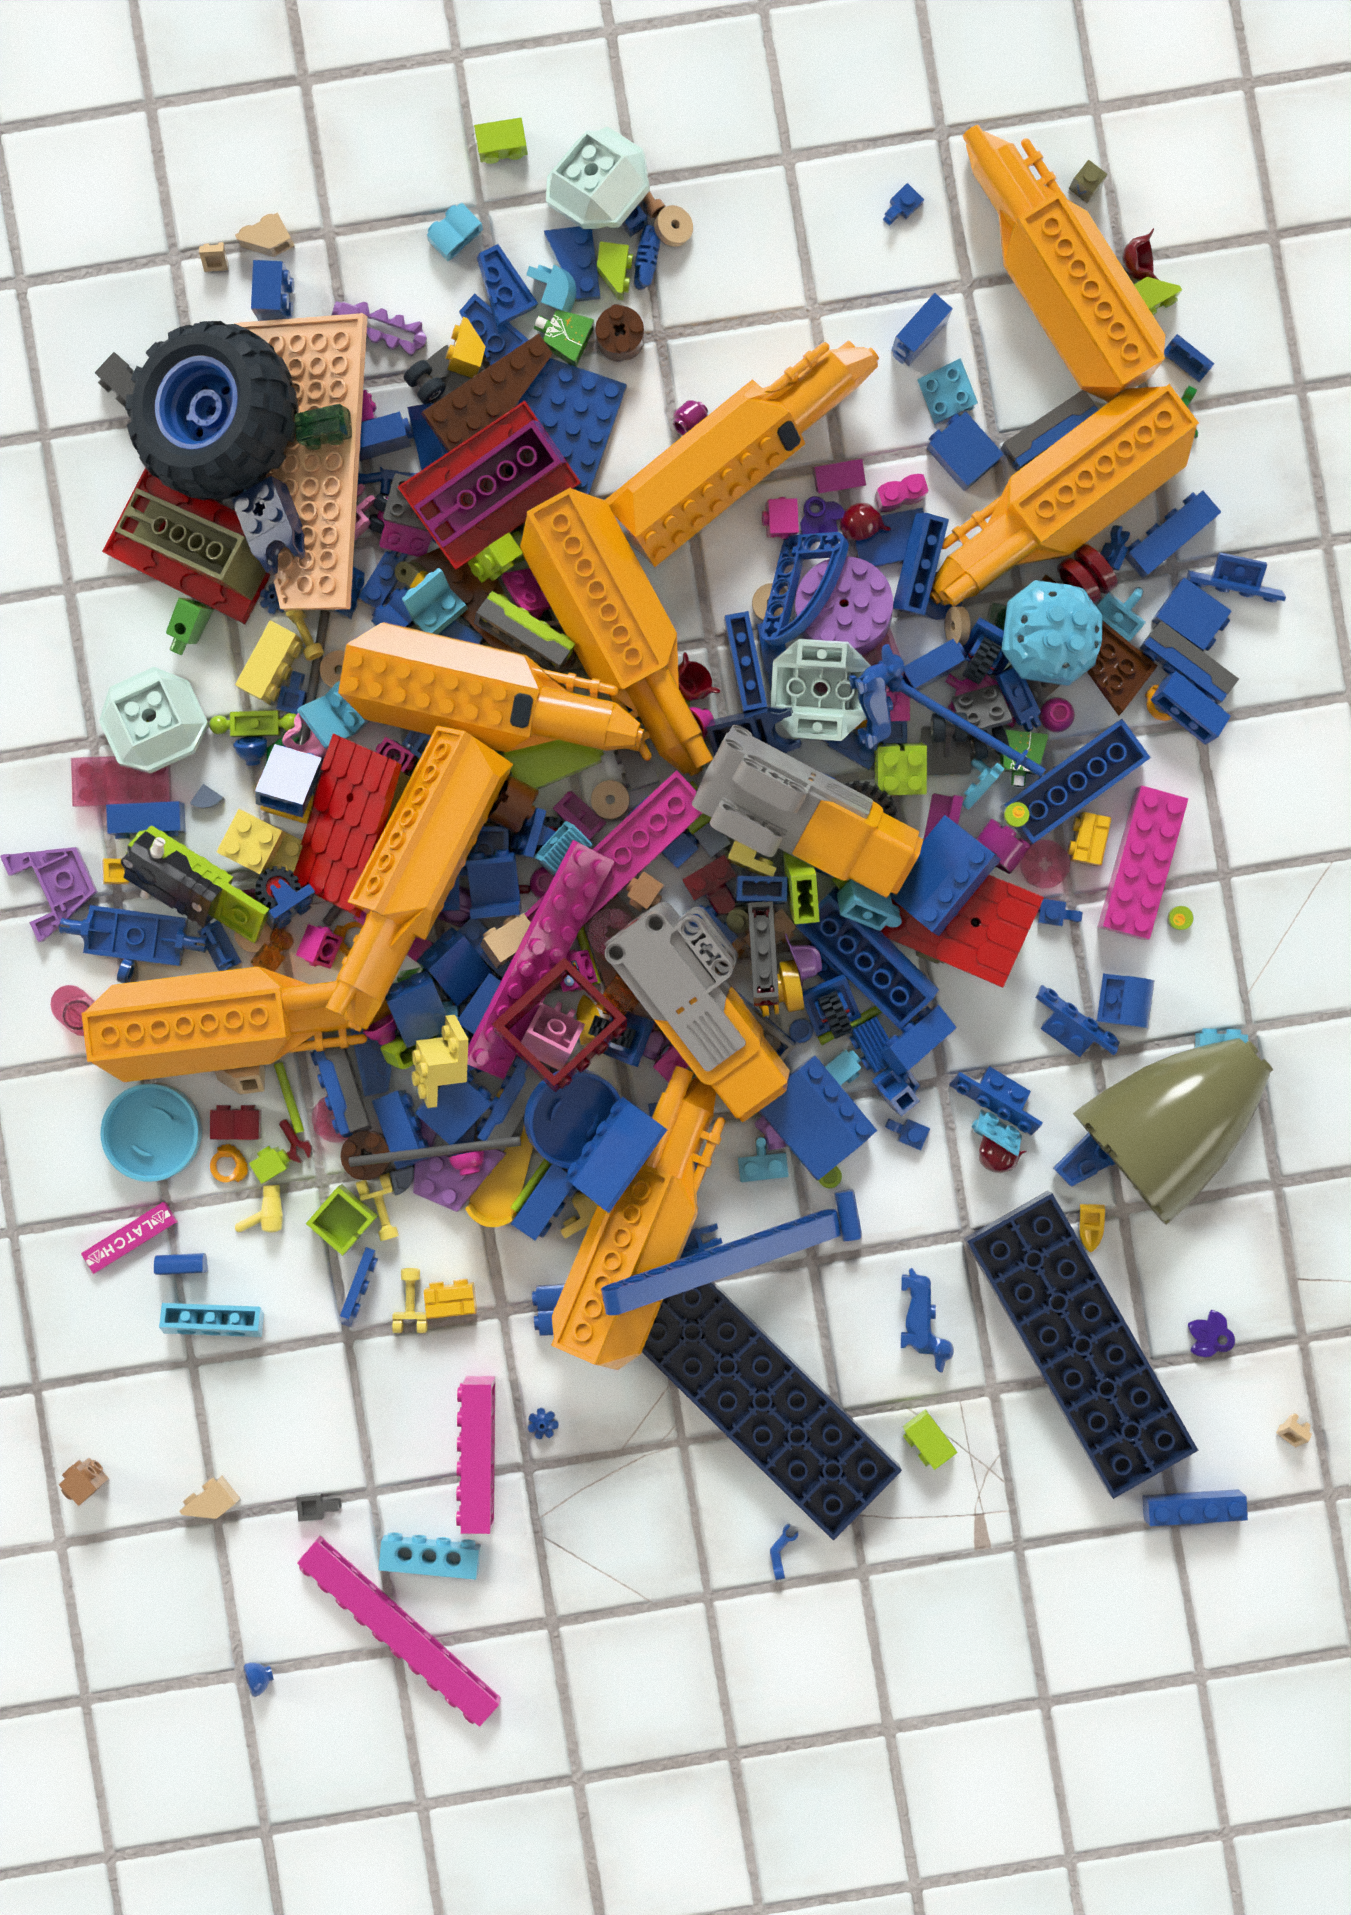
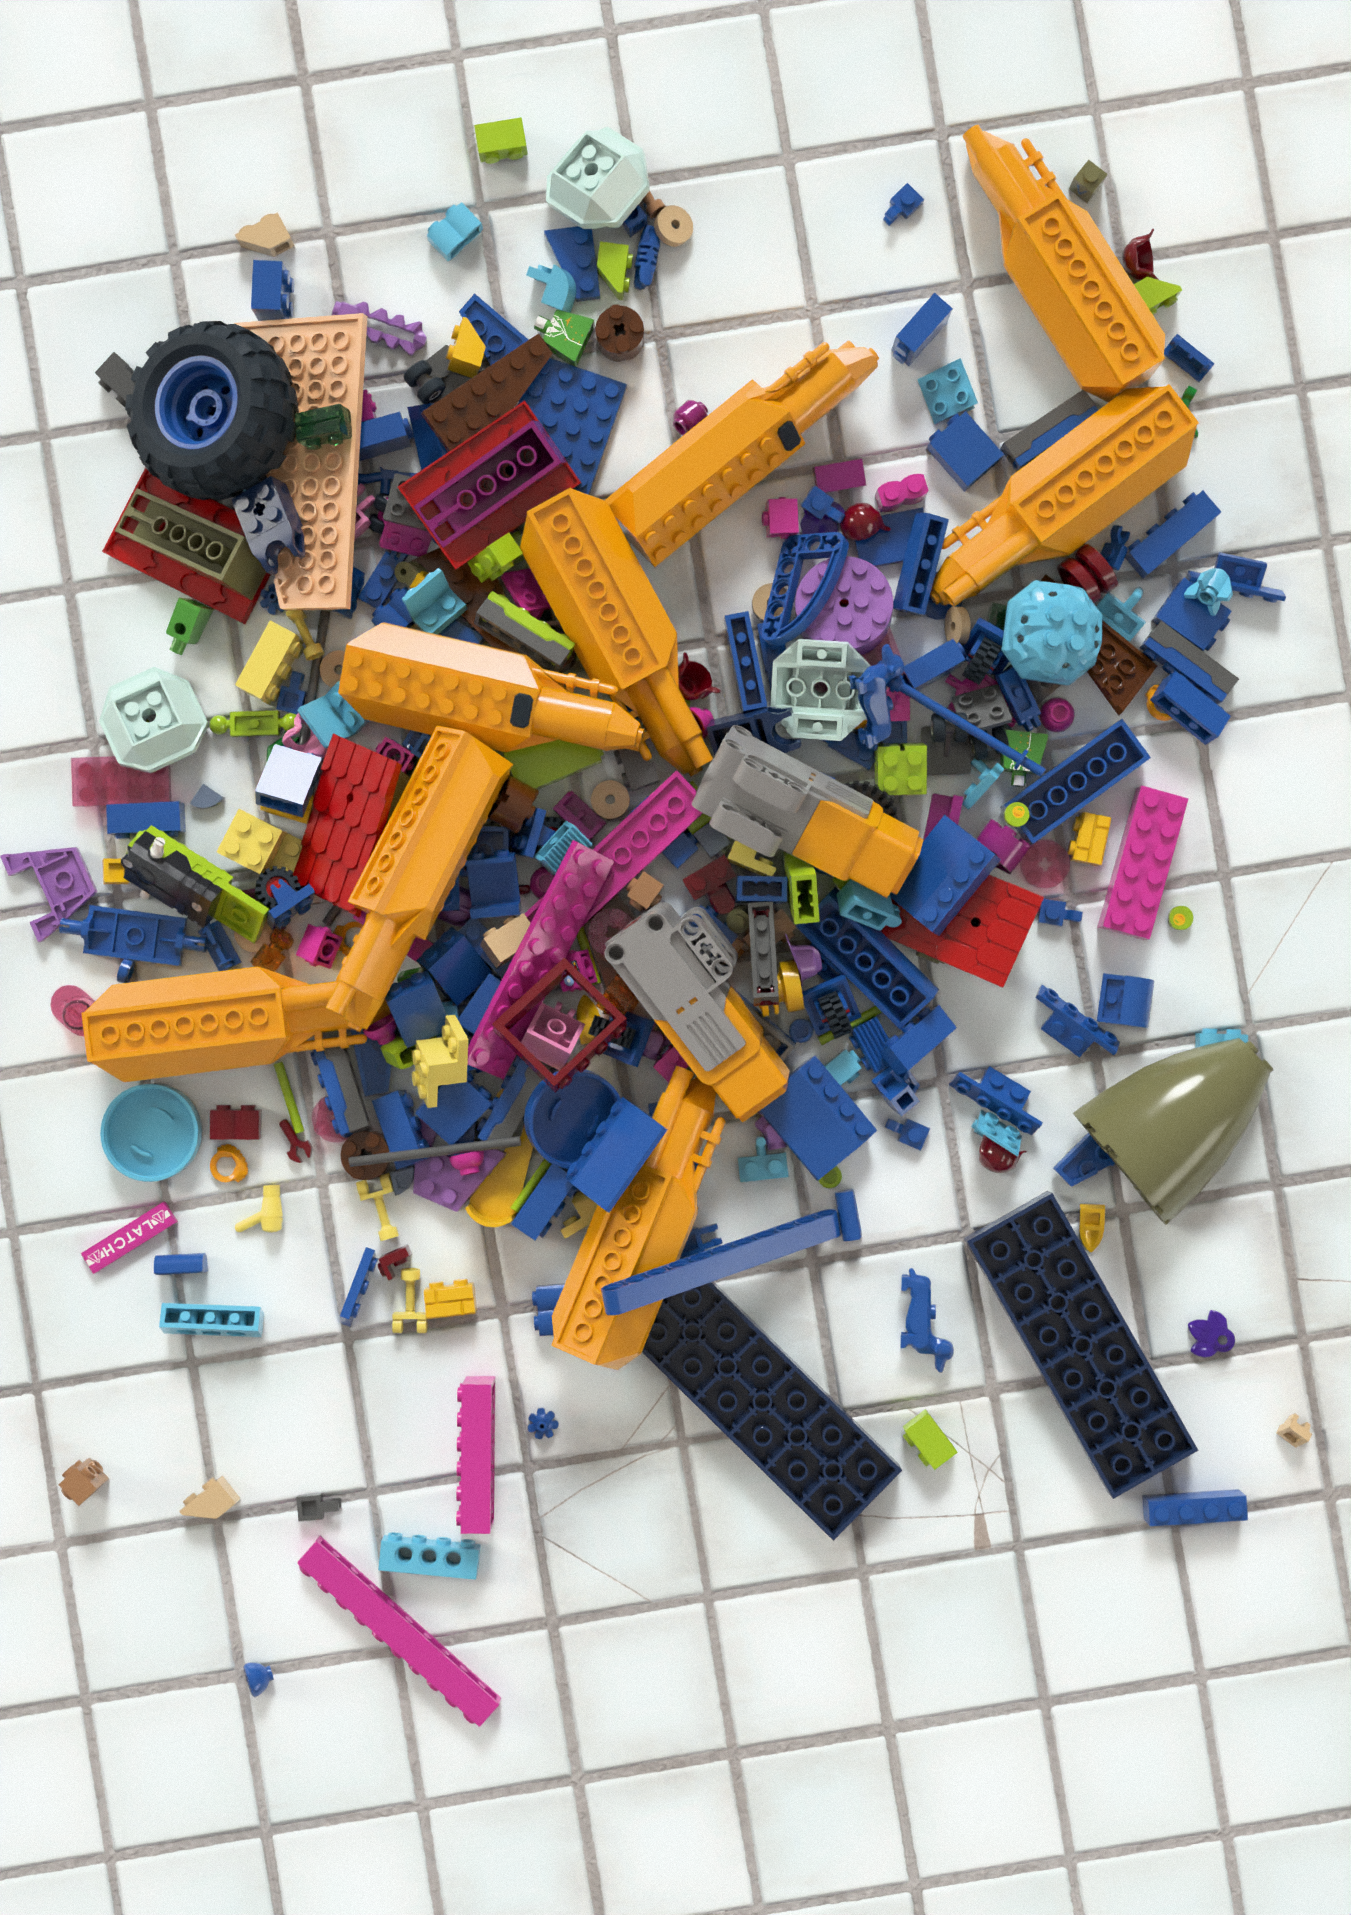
tan tile [199,242,229,272] -> none
tan slope [214,1065,266,1095] -> none
blue brick [233,736,267,766] -> none
lime brick [249,1146,290,1184] -> none
lime piece [306,1184,378,1256] -> none
blue wing [477,244,538,328] -> none
blue arm [770,1524,799,1580] -> none
none -> dark red bracket [377,1244,412,1281]
none -> blue plate [800,485,845,523]
none -> medium azure brick [1184,568,1233,616]

